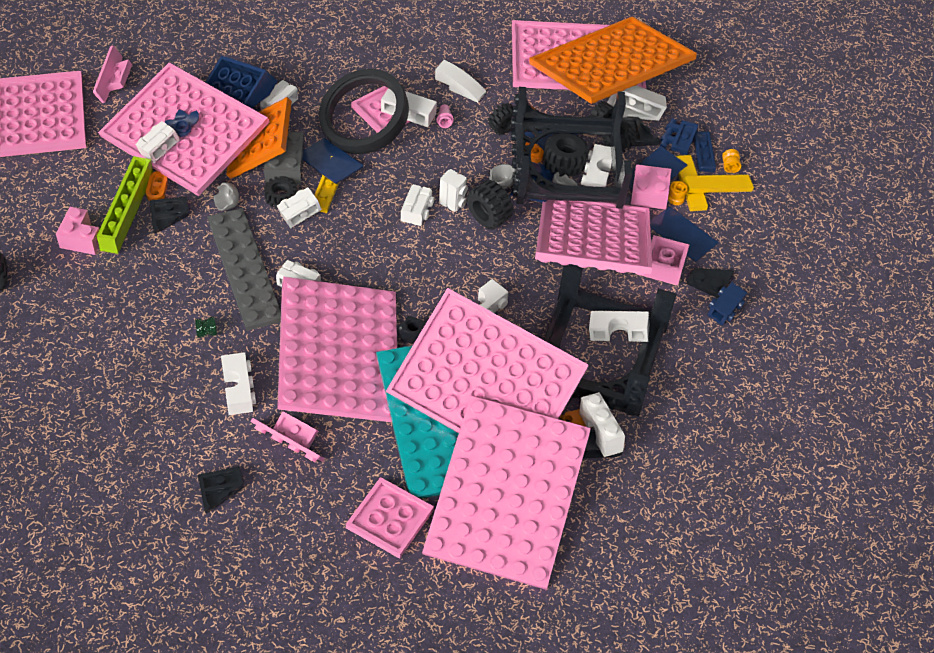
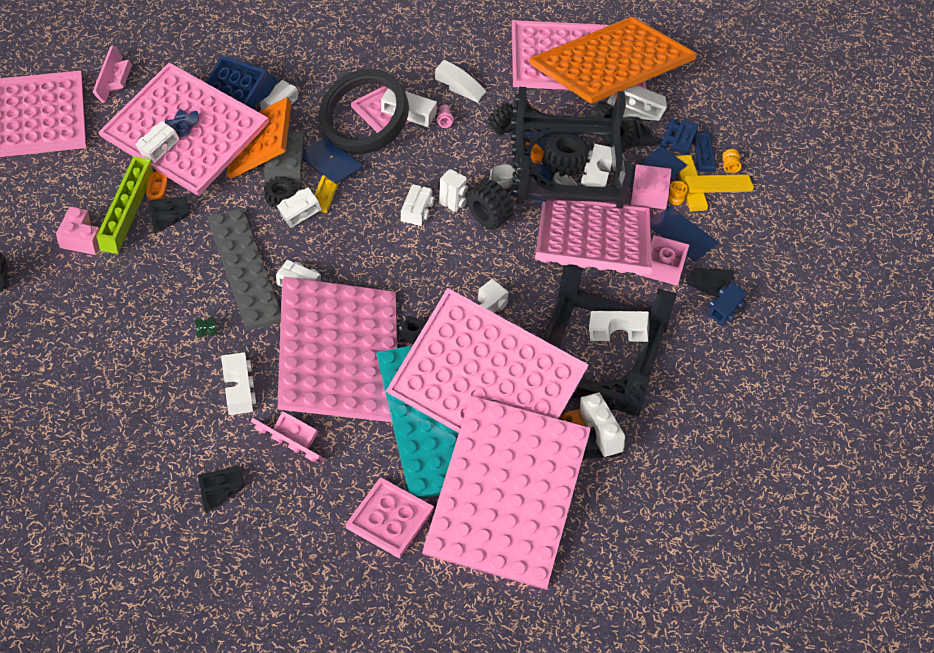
light grey hair [214,182,239,211] -> none

